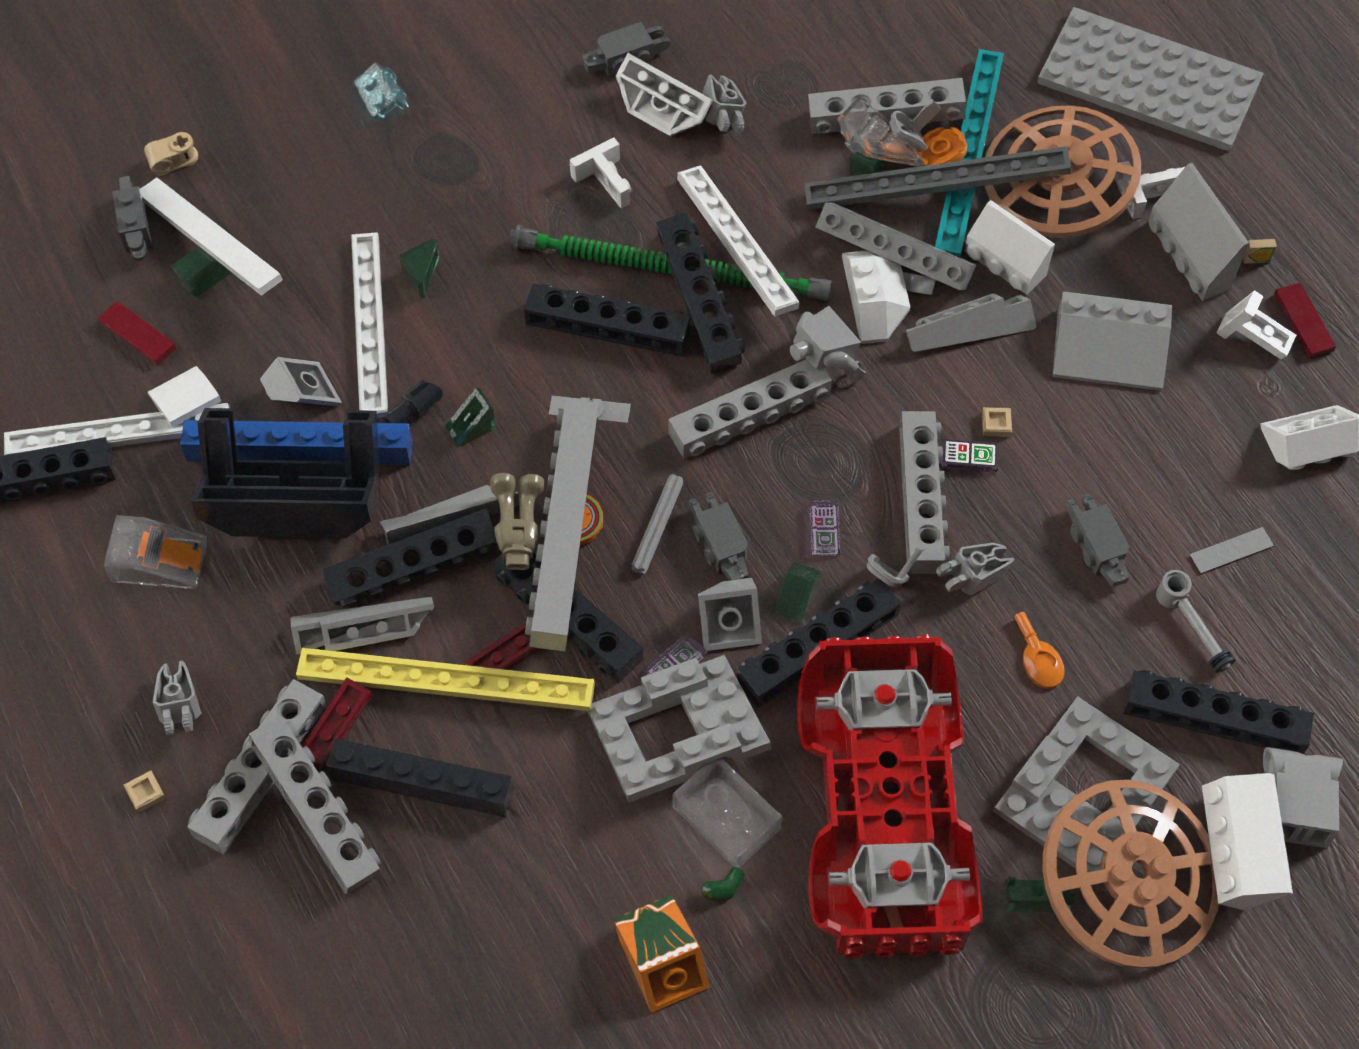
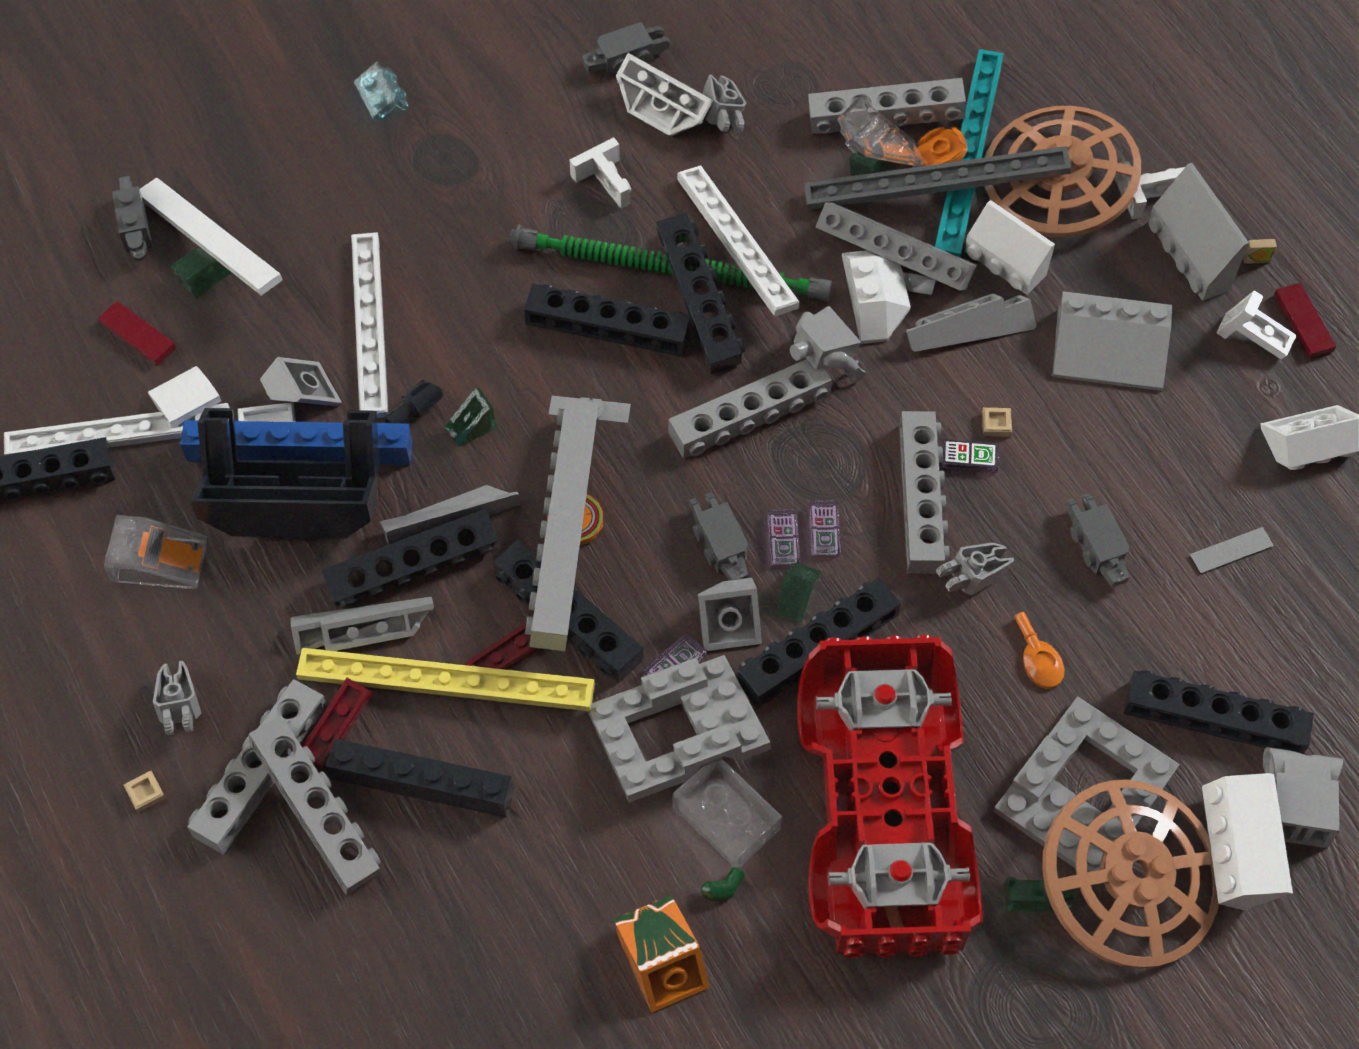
tan piece [144,132,199,176] -> none
clear green slope [399,239,440,298] -> none
dark tan piece [490,473,544,570] -> none
light grey axle [632,474,683,574] -> none
light grey piece [867,546,924,587] -> none
light grey piece [889,100,941,152] -> none
light grey plate [1037,7,1263,152] -> none
light grey piece [1156,570,1236,673] -> none
none -> white tile [238,402,296,422]
none -> clear purple tile [768,509,800,565]

